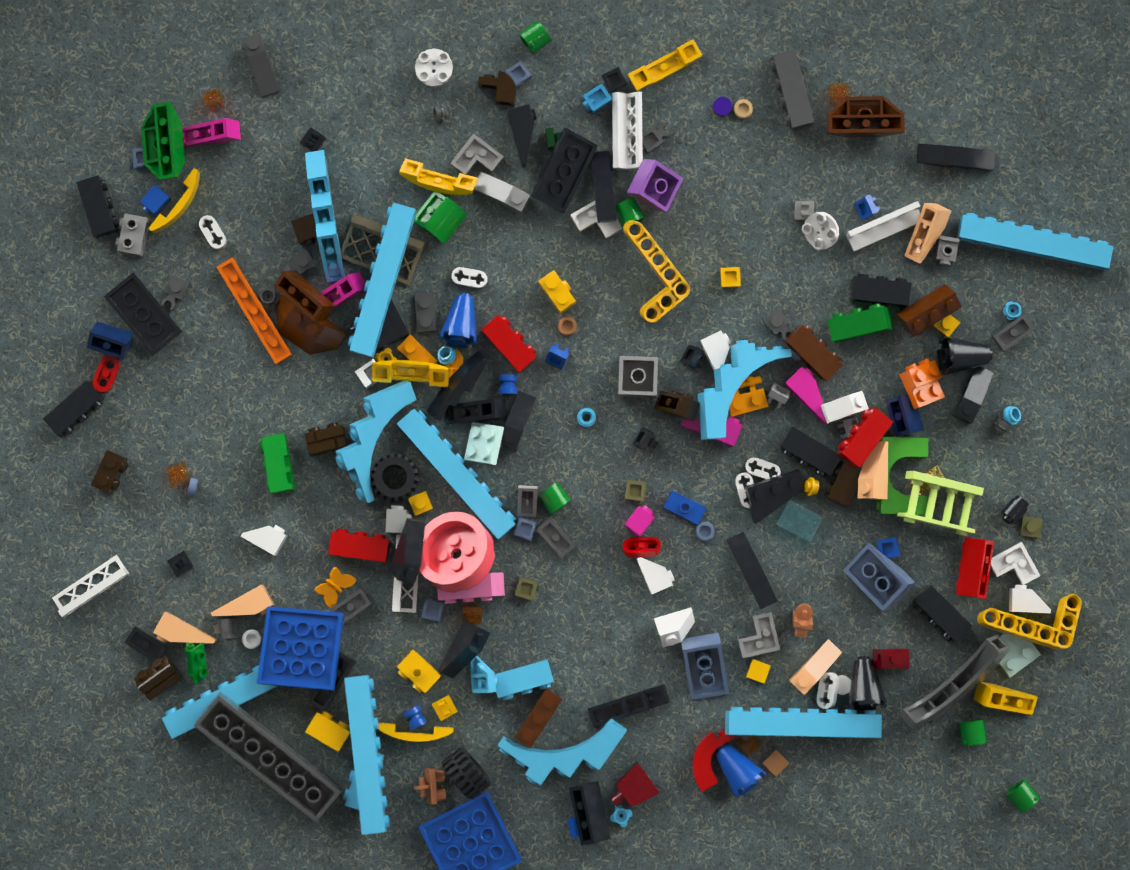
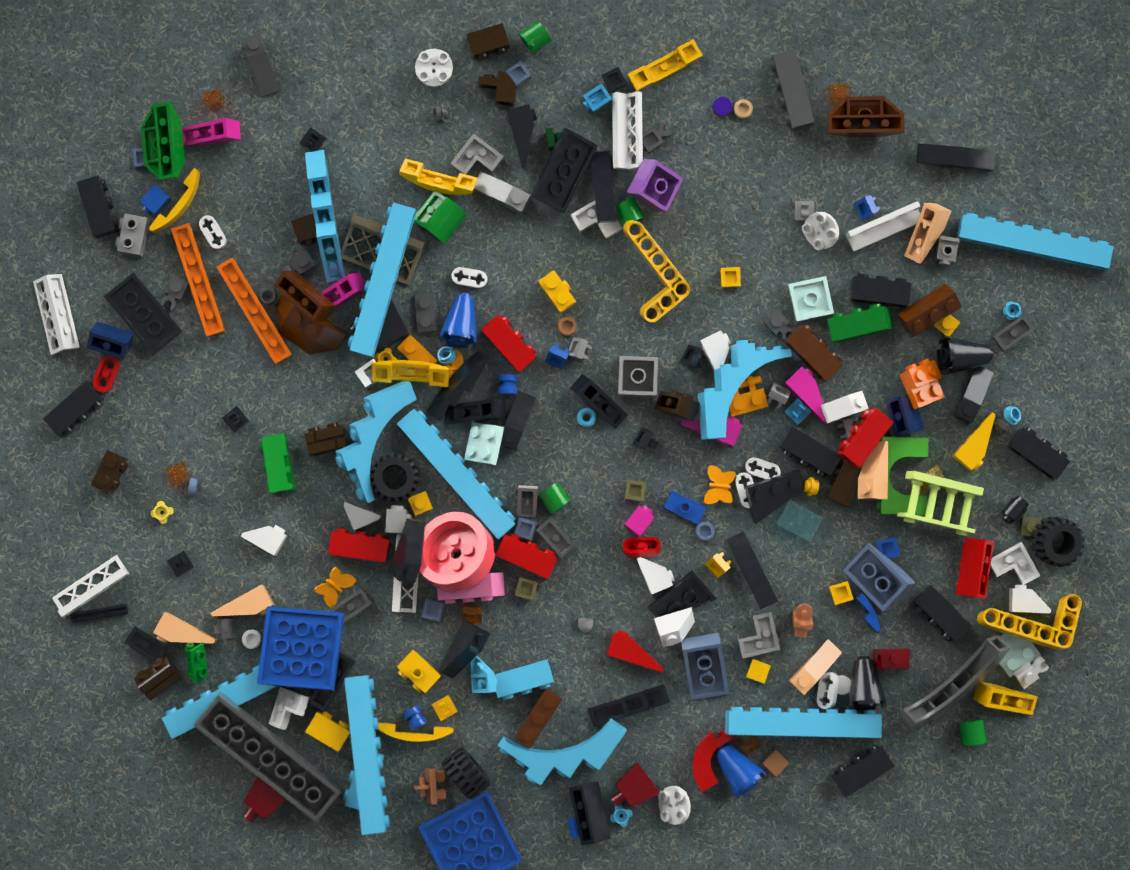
green piece [1005,779,1040,813] -> none
none -> white fence [33,274,80,355]
none -> black axle [71,604,128,623]
none -> light yellow plate [151,501,174,524]
none -> orange plate [171,223,226,337]
none -> black tile [222,406,249,433]
none -> dark red torso [243,776,287,822]
none -> white plate [269,687,309,730]
none -> light grey slope [343,502,382,531]
none -> dark brown brick [466,23,510,61]
none -> red brick [495,533,558,579]
none -> light grey tile [568,337,592,359]
none -> black slope [570,374,628,429]
none -> light grey hinge [578,618,593,633]
none -> red slope [607,630,664,672]
none -> black wing [647,570,717,618]
none -> white plate [658,786,691,825]
none -> light orange piece [704,465,736,504]
none -> yellow tile [704,552,731,579]
none -> dark azure tile [784,398,811,425]
none -> light aqua plate [788,276,834,322]
none -> yellow plate [829,581,854,605]
none -> black brick [831,745,895,797]
none -> blue slope [855,593,880,632]
none -> yellow slope [952,412,996,471]
none -> black brick [1007,427,1070,481]
none -> white plate [1013,656,1049,689]
none -> black tyre [1031,516,1085,567]

